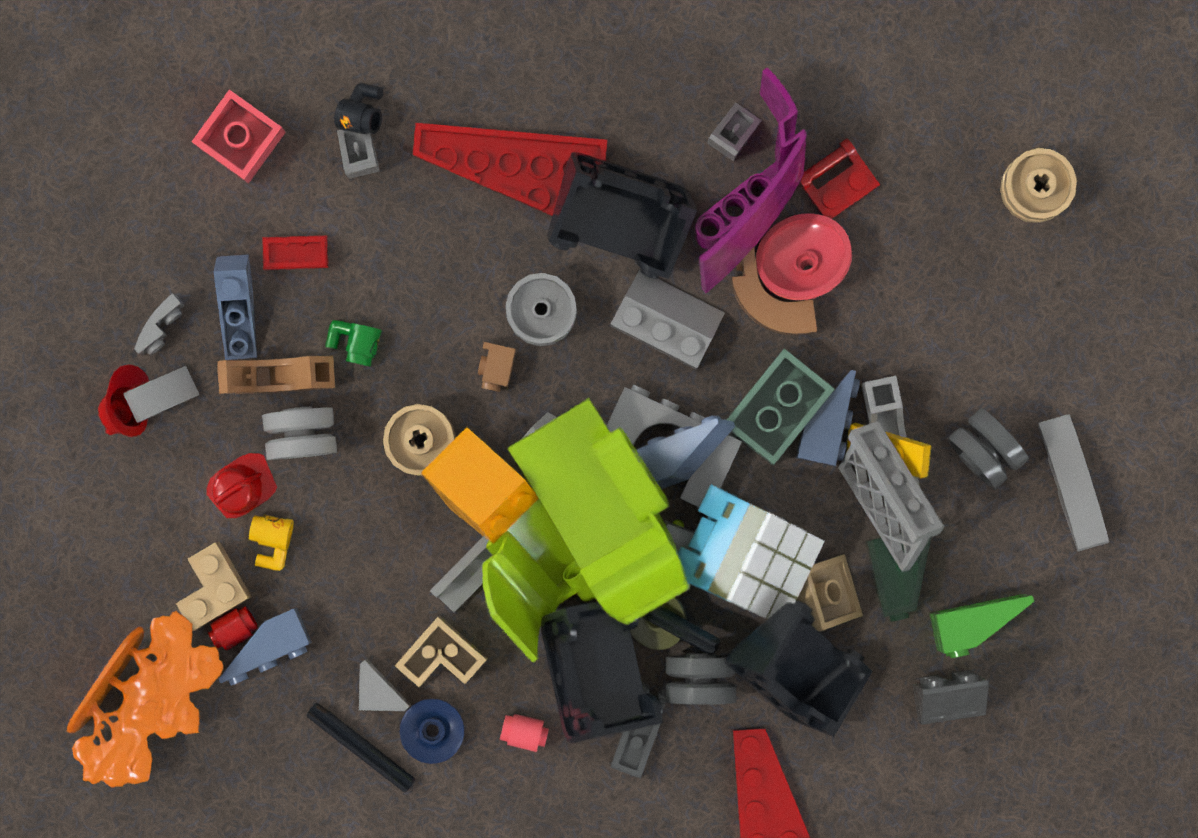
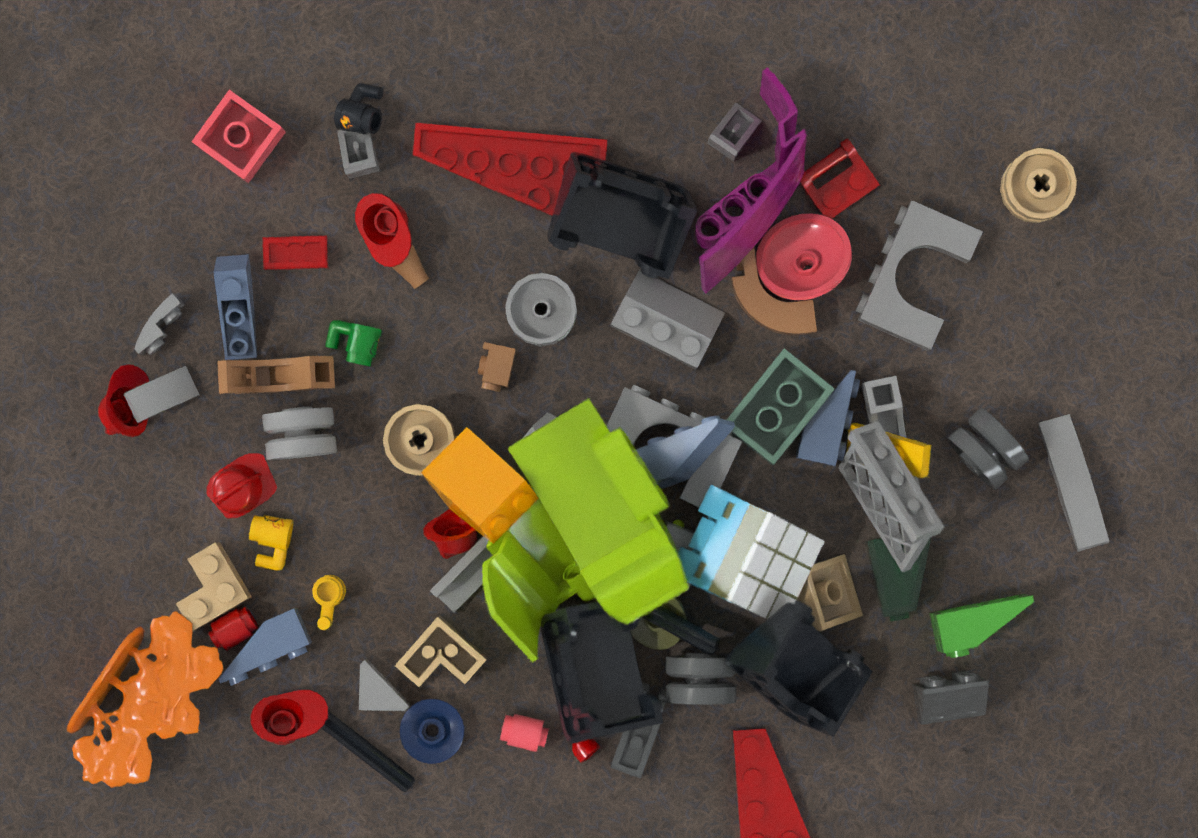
none -> red piece [250,690,328,745]
none -> yellow piece [312,575,346,630]
none -> red piece [355,193,411,267]
none -> medium nougat cone [392,244,429,289]
none -> red piece [423,509,478,559]
none -> red hinge [572,739,600,764]
none -> light grey arch [855,201,983,351]

